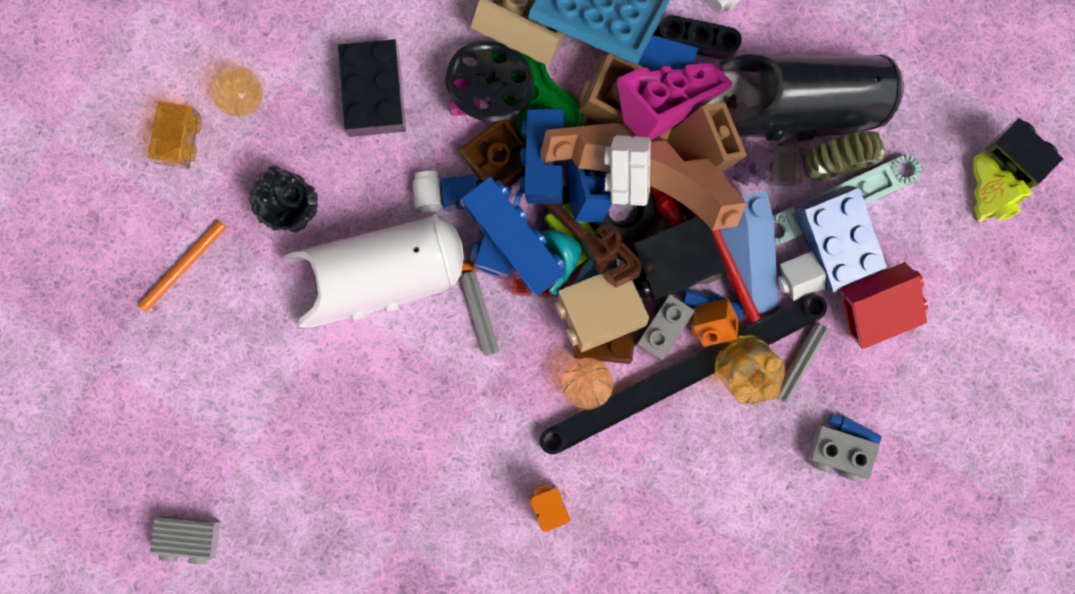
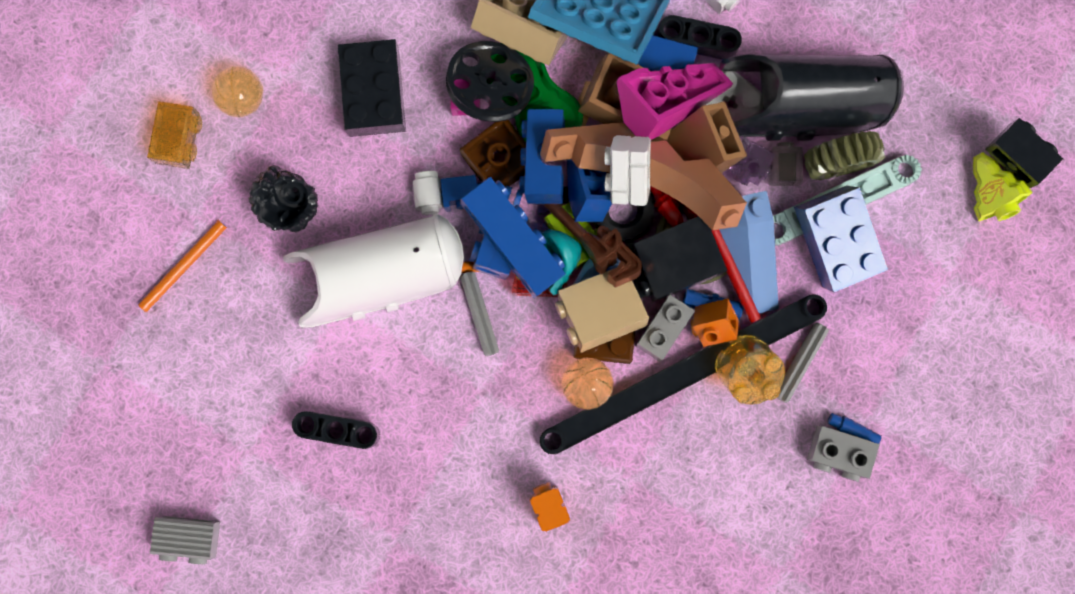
white brick [777,251,826,302] -> none
brick [840,262,928,350] -> none
none -> black beam [292,411,380,449]

